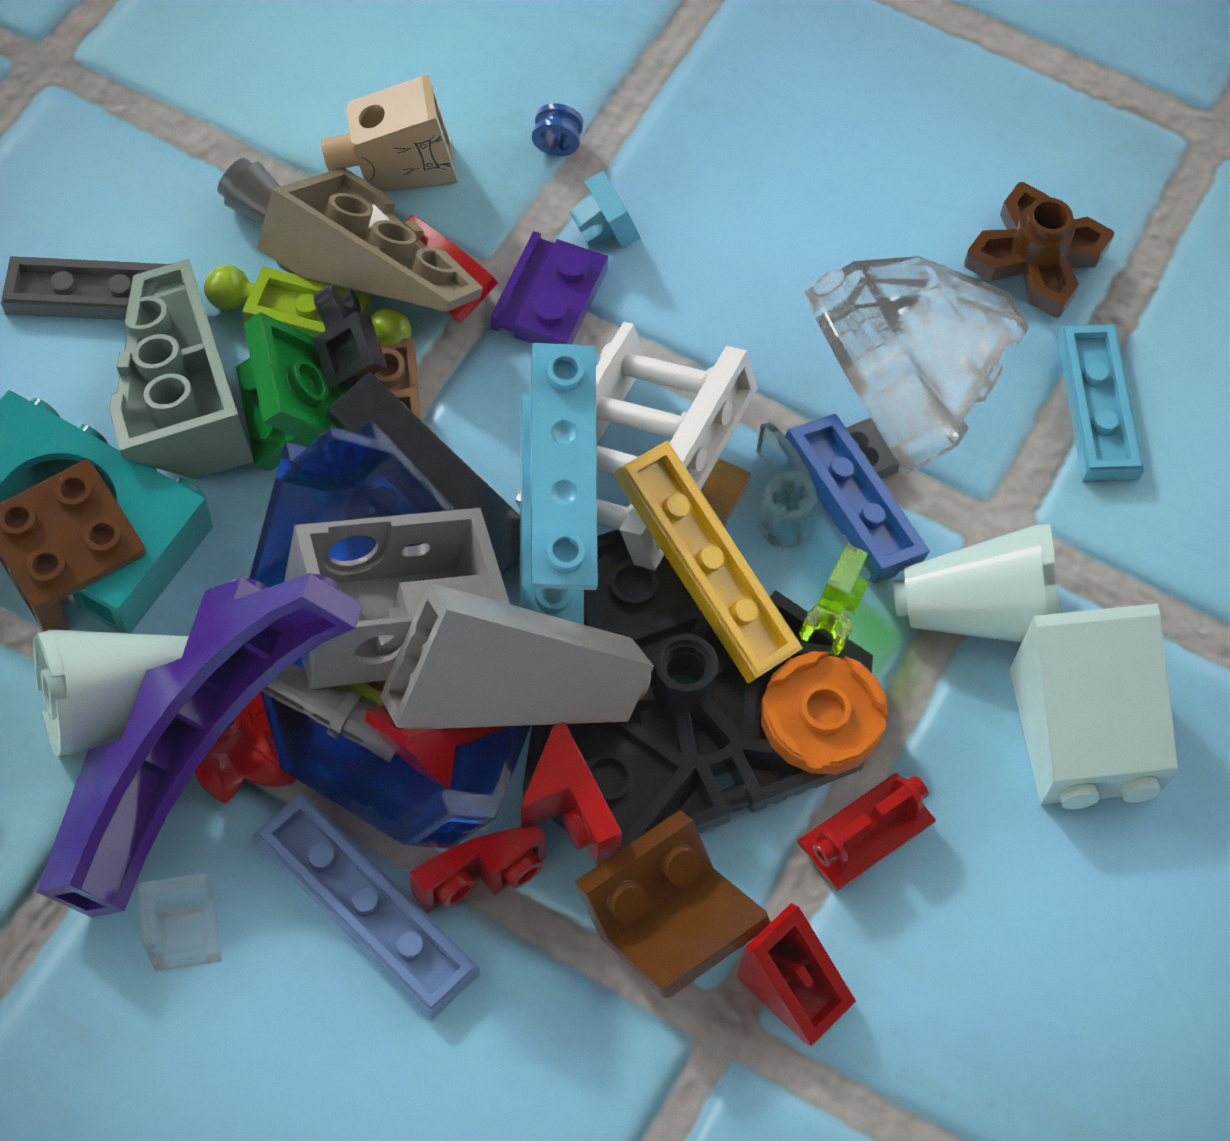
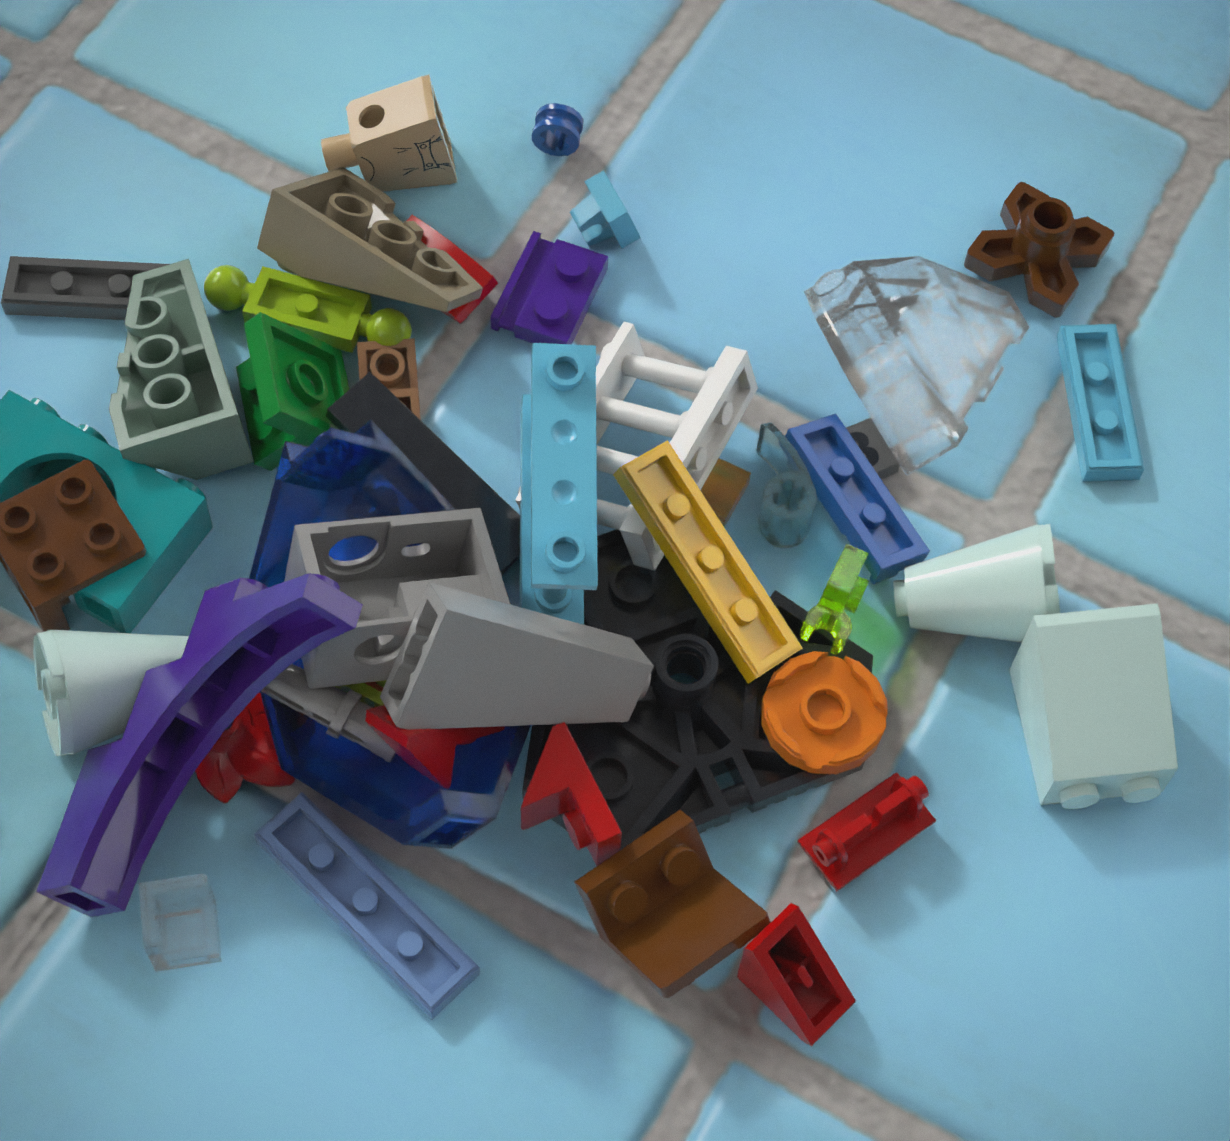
dark grey cone [217,157,281,225] -> none
black plate [313,284,387,393] -> none
red slope [409,826,546,914] -> none

